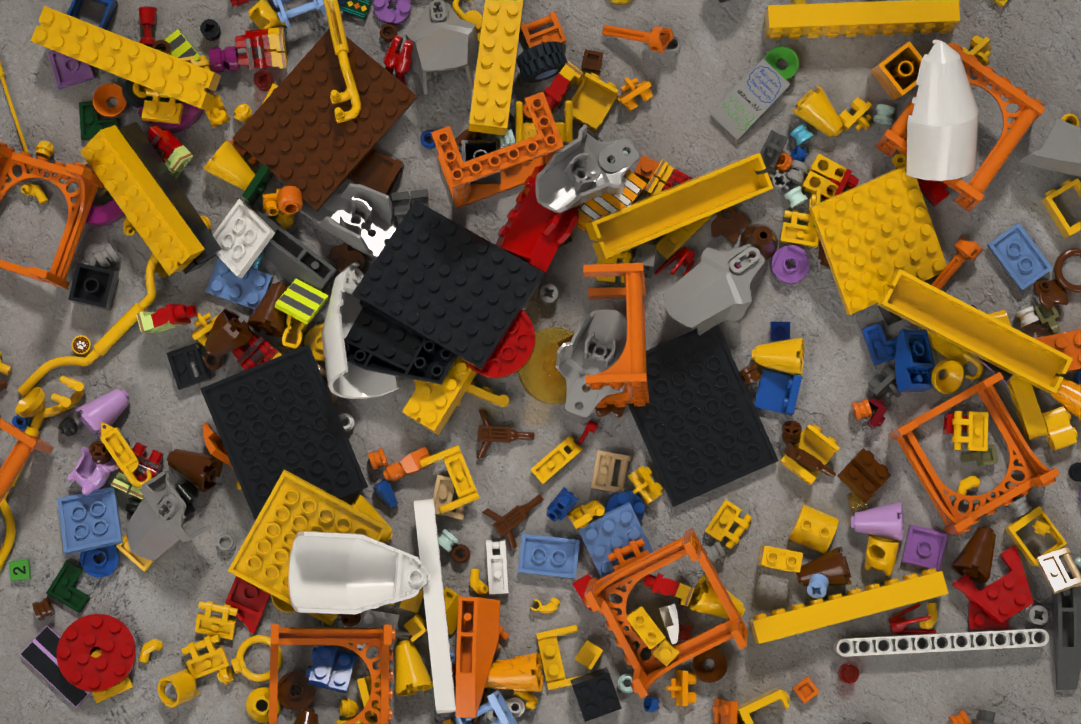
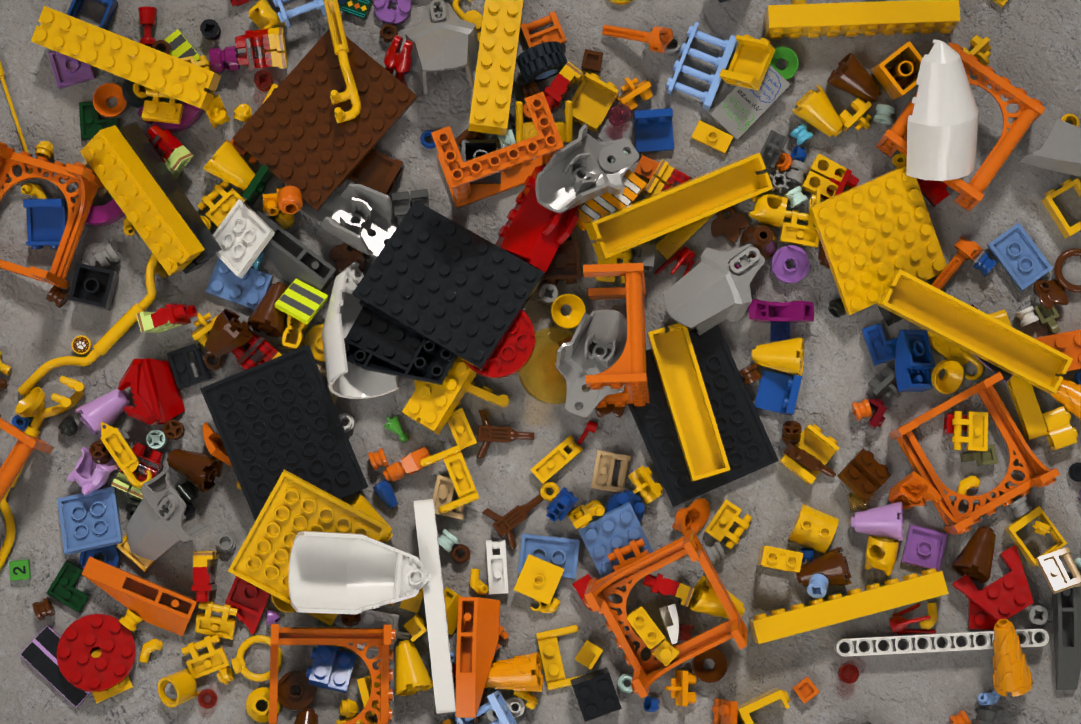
none -> blue panel [23,198,67,249]
none -> reddish brown wheel [46,286,70,308]
none -> orange wedge [82,556,197,637]
none -> red helmet [118,358,185,425]
none -> yellow wheel [119,609,143,632]
none -> light aqua wheel [146,430,168,450]
none -> reddish brown wheel [163,420,185,440]
none -> red hips [192,551,218,602]
none -> yellow plate [197,180,247,227]
none -> clear red plate [198,689,218,709]
none -> medium lavender hinge [266,610,280,625]
none -> bright green piece [383,415,409,443]
none -> yellow plate [447,408,477,450]
none -> yellow plate [513,554,564,605]
none -> reddish brown wheel [521,81,540,98]
none -> yellow plate [540,482,560,501]
none -> reddish brown plate [542,240,581,285]
none -> yellow piece [551,294,586,329]
none -> clear pink wheel [608,104,631,126]
none -> blue bracket [633,108,674,153]
none -> yellow piece [647,323,731,482]
none -> light blue fence [665,22,737,111]
none -> orange piece [672,498,710,536]
none -> yellow plate [691,120,734,154]
none -> yellow panel [719,34,776,91]
none -> magenta arch [748,299,814,323]
none -> yellow piece [749,194,788,228]
none -> blue hinge [799,548,814,563]
none -> reddish brown cone [827,53,881,102]
none -> pearl dark grey plate [828,298,846,318]
none -> orange slope [888,471,942,509]
none -> blue wheel [973,252,997,277]
none -> light blue arm [977,689,1001,706]
none -> light orange cone [992,619,1033,697]

